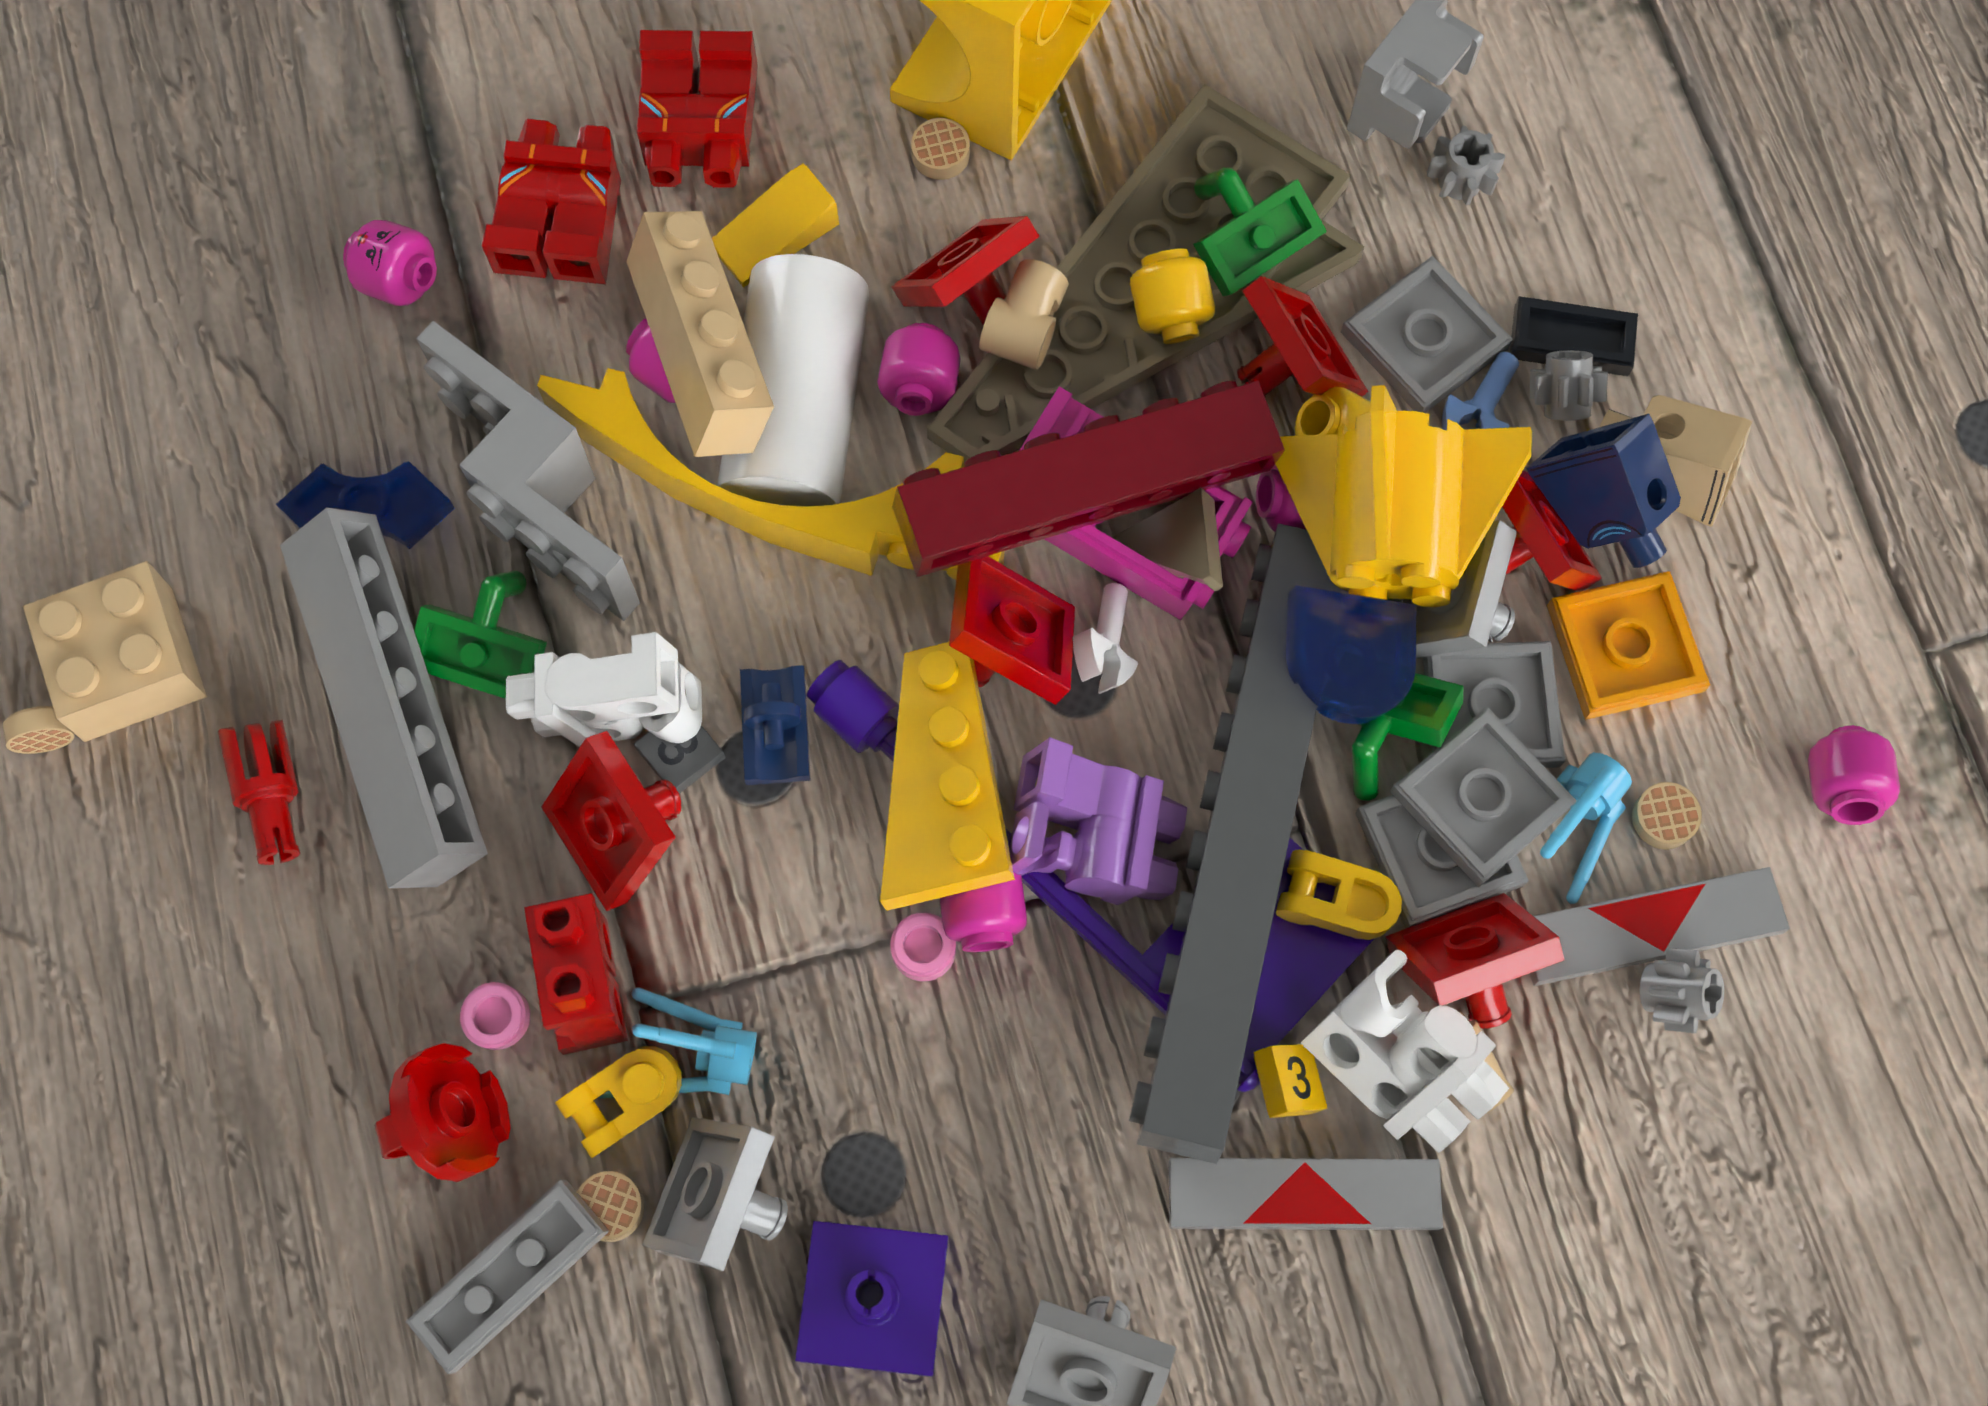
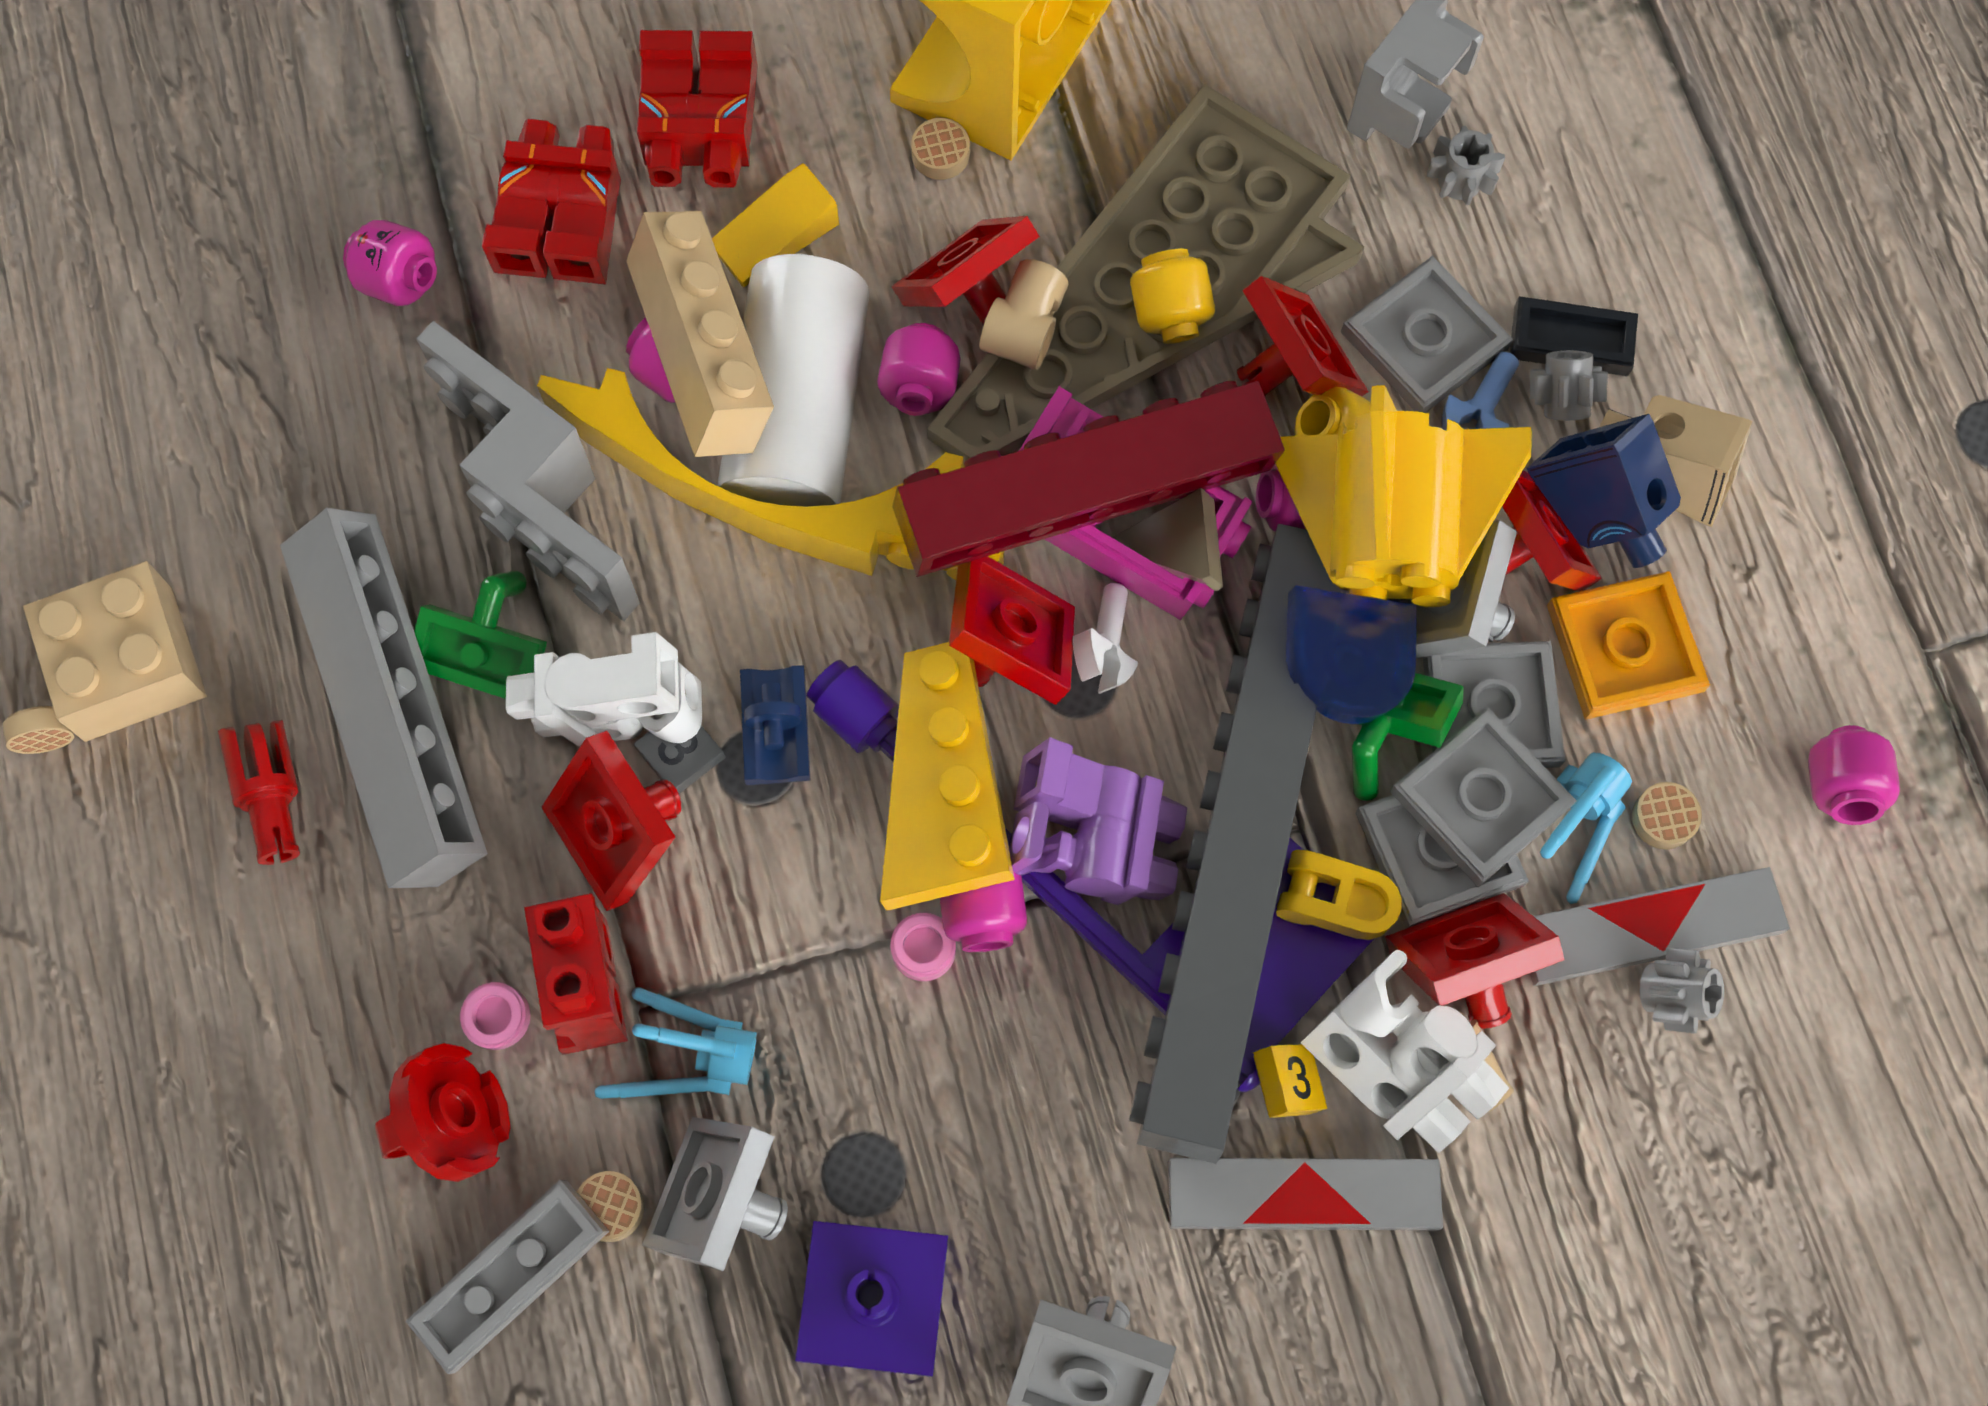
clear blue tile [275,461,455,550] -> none
yellow plate [555,1046,682,1159] -> none
green plate [1193,167,1327,297] -> none

